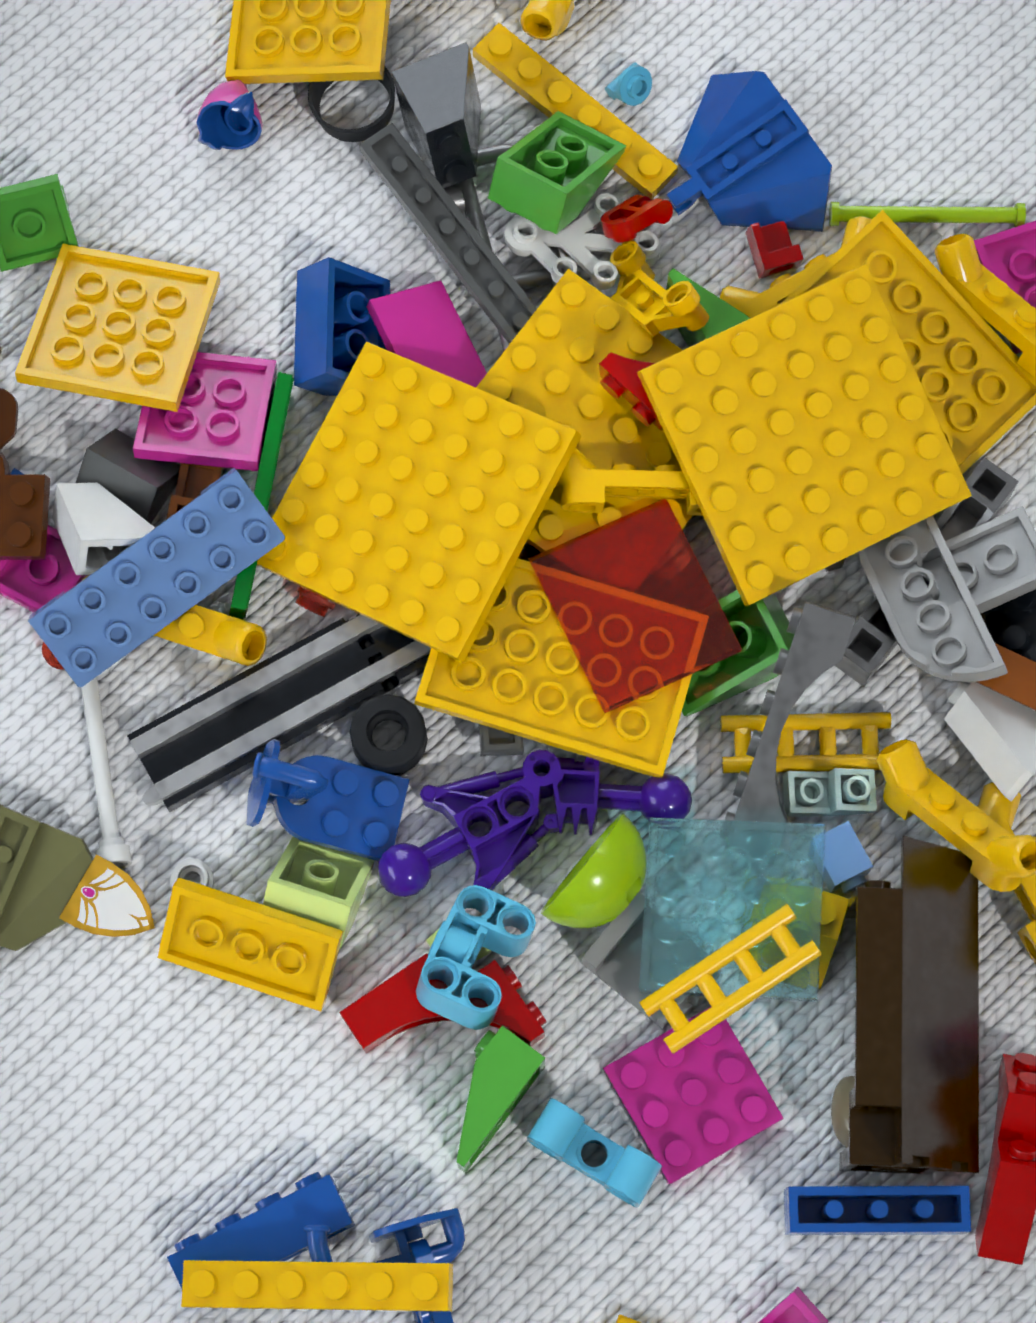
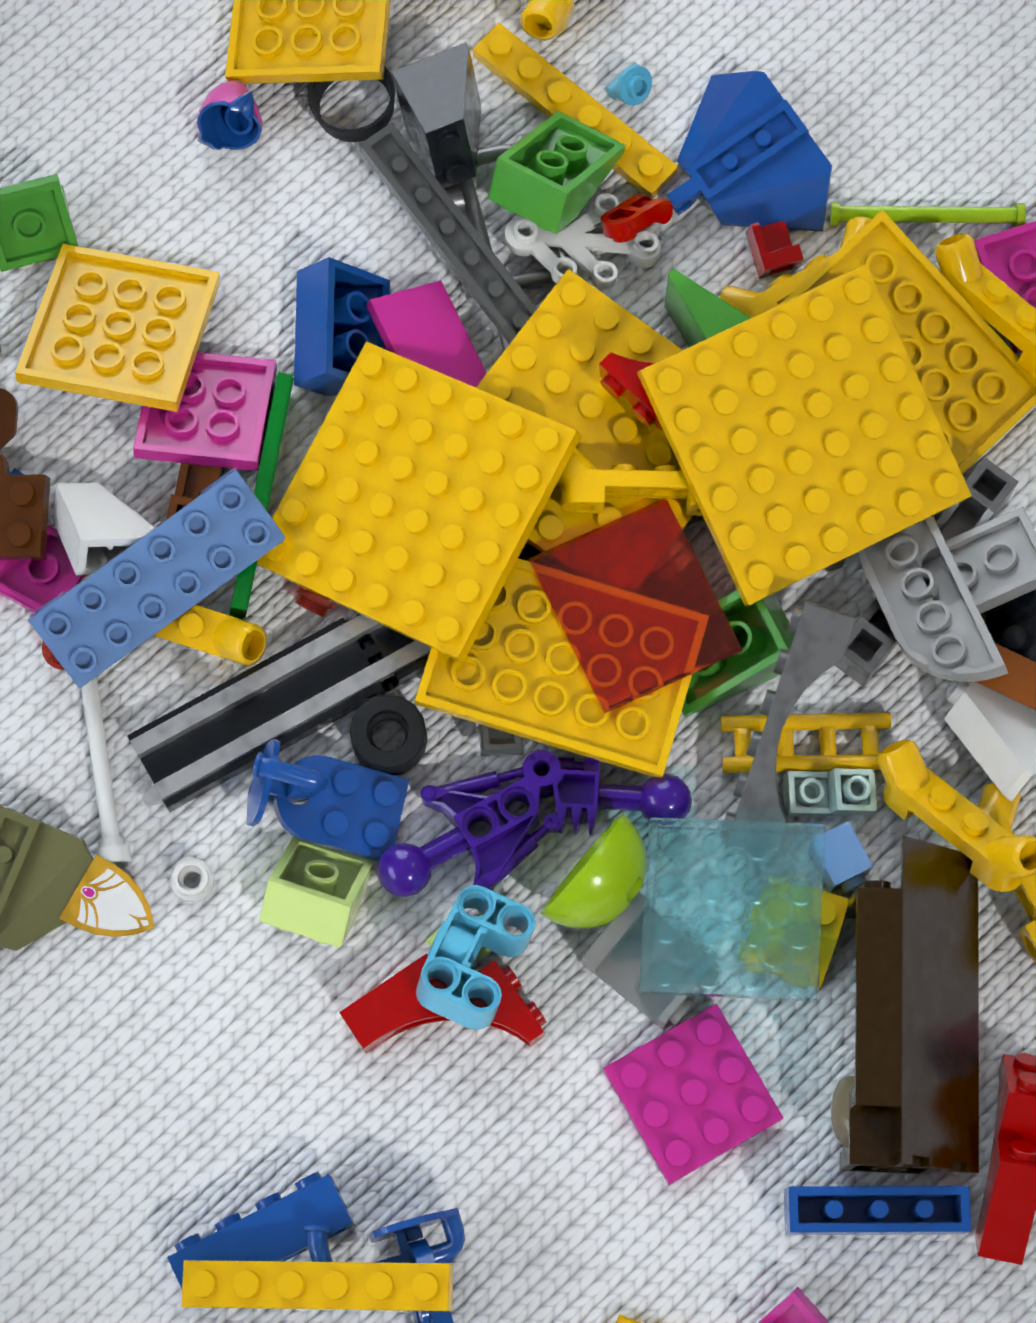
dark grey slope [76,428,180,524] -> none
yellow plate [157,877,344,1012] -> none
bright green slope [456,1025,545,1174] -> none
medium azure beam [527,1098,662,1208] -> none
yellow plate [610,240,709,337] -> none
yellow bar [639,904,822,1054] -> none

